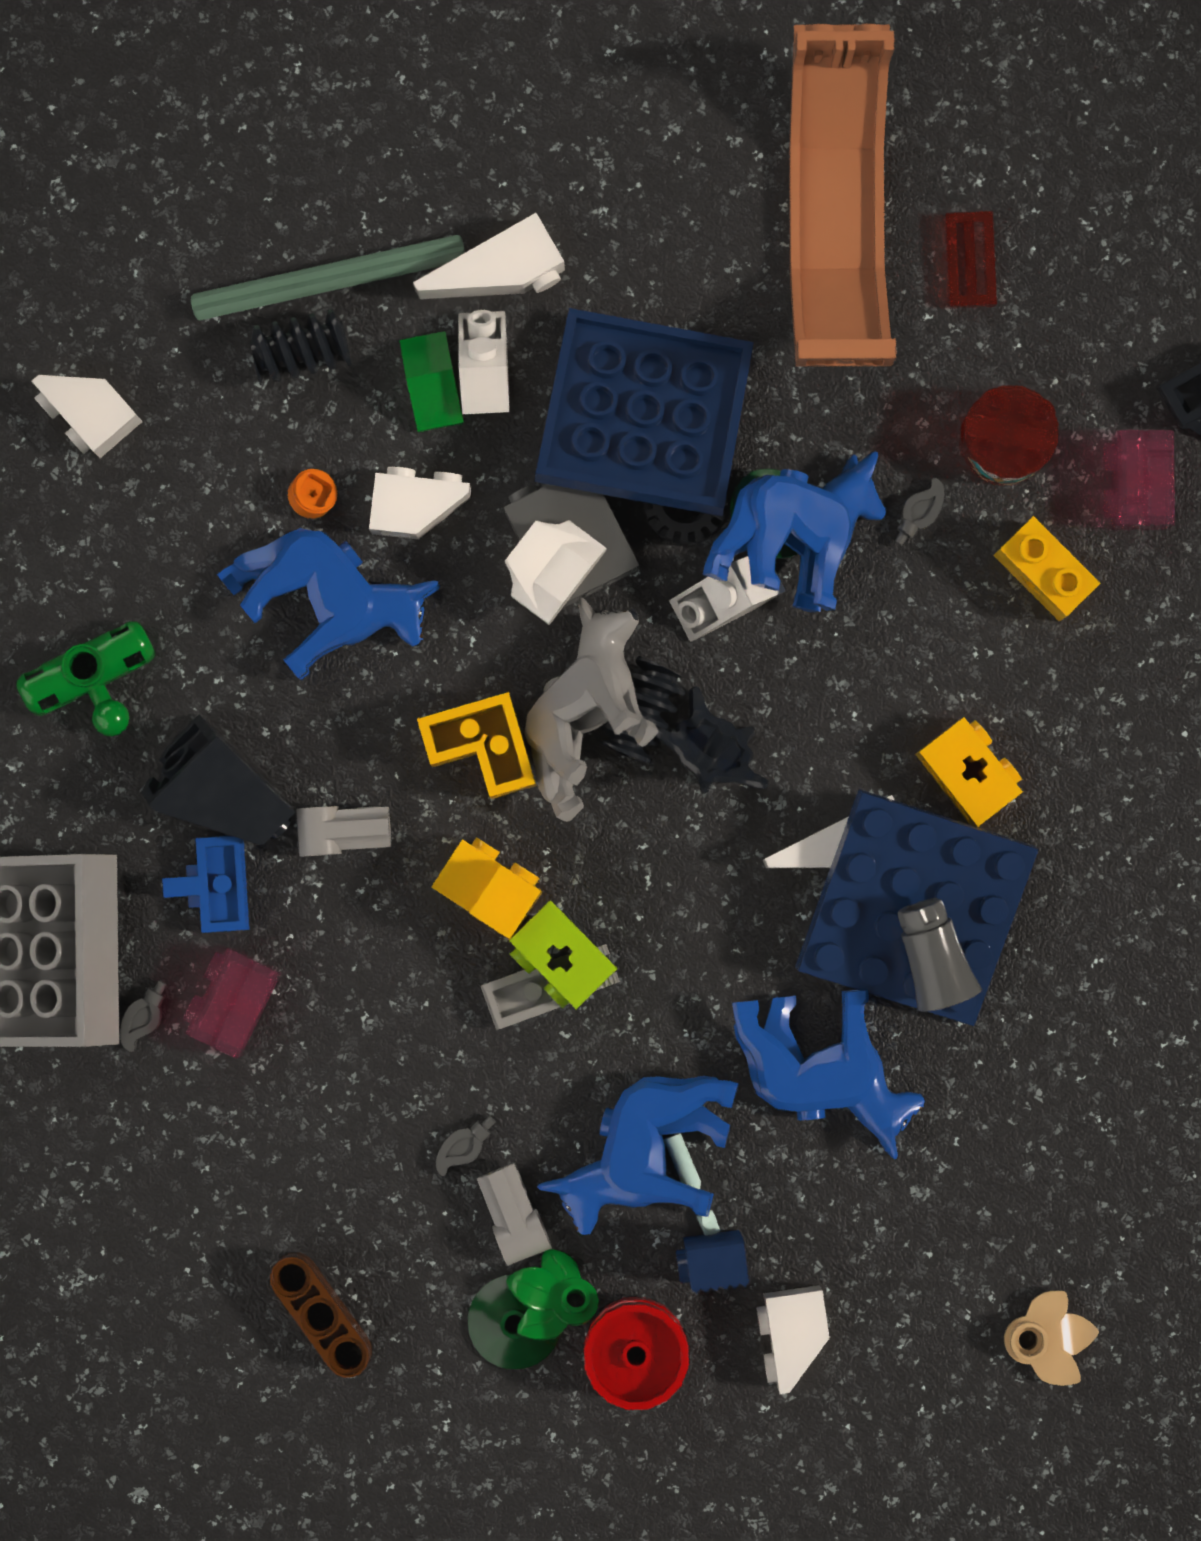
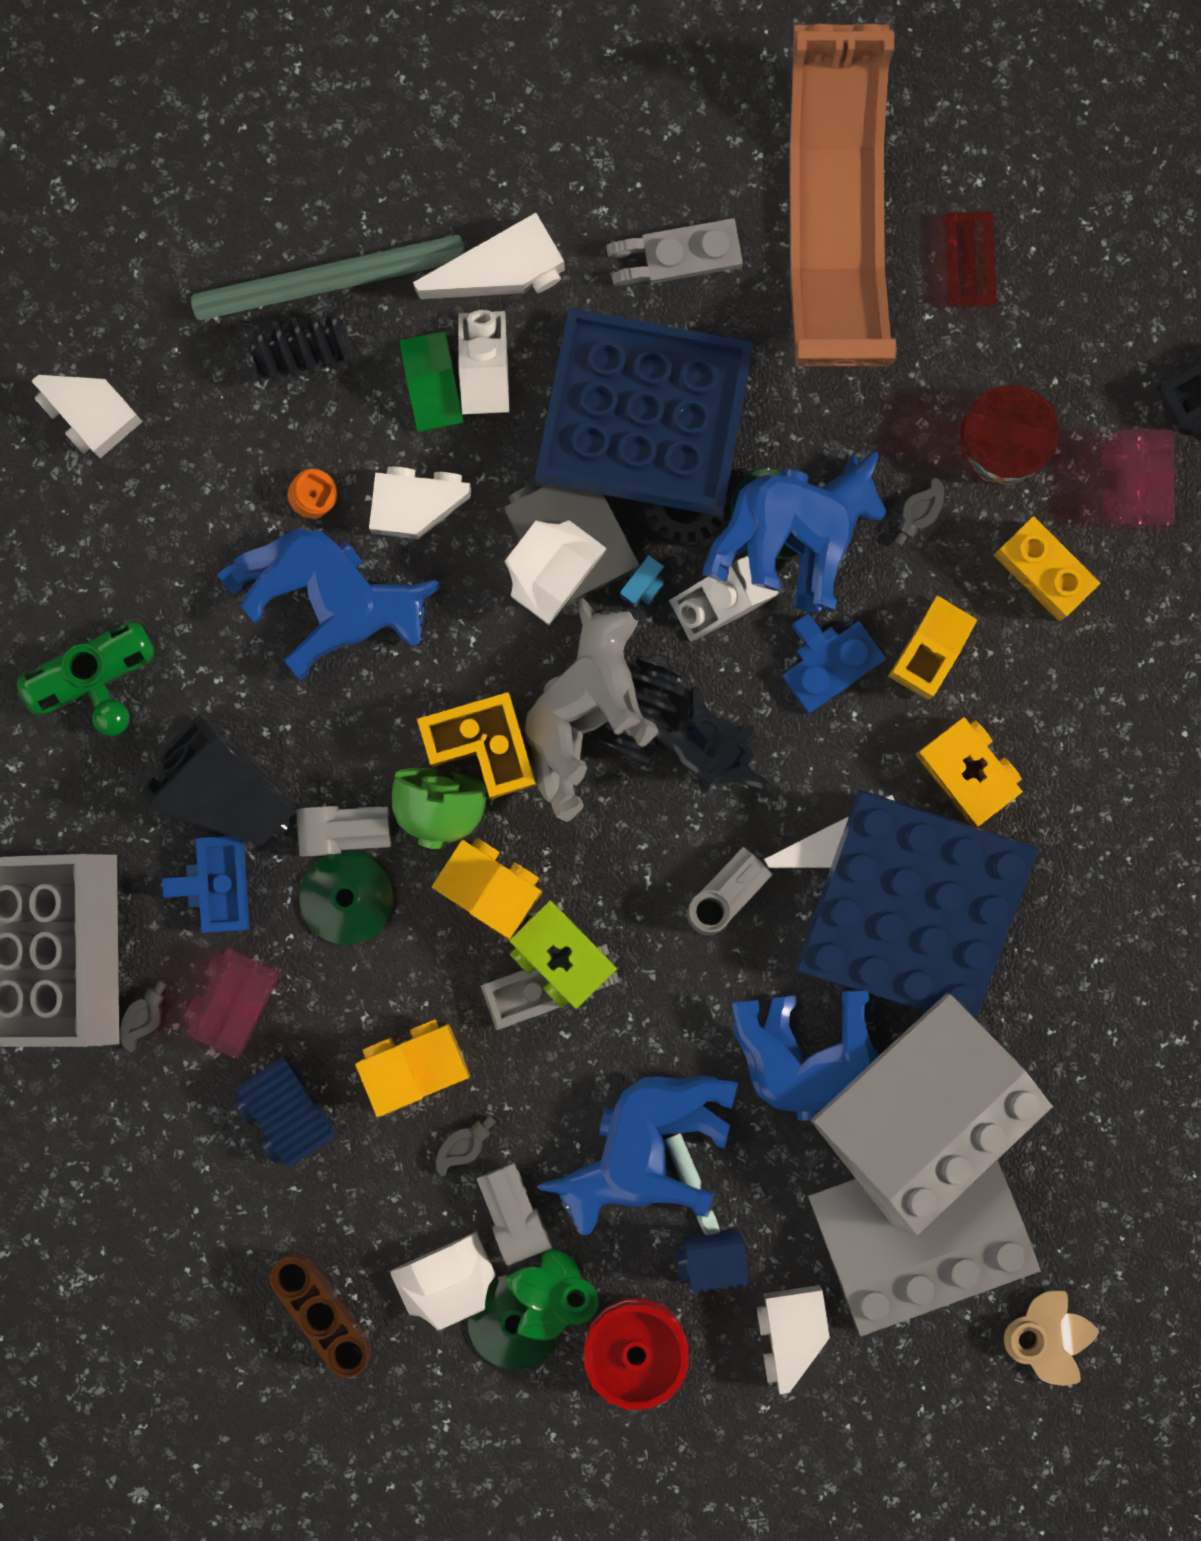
dark grey plant [898,898,982,1011] -> none
none -> dark blue brick [234,1055,338,1168]
none -> dark green dish [299,851,394,945]
none -> yellow brick [355,1019,470,1117]
none -> white slope [390,1231,496,1330]
none -> bright green cylinder [392,768,487,849]
none -> light grey hinge [606,218,743,286]
none -> dark azure plate [620,555,665,608]
none -> light grey piece [687,847,773,936]
none -> blue hinge [781,613,886,714]
none -> light grey slope [808,1160,1041,1337]
none -> light grey slope [810,993,1053,1236]
none -> yellow slope [888,595,977,700]

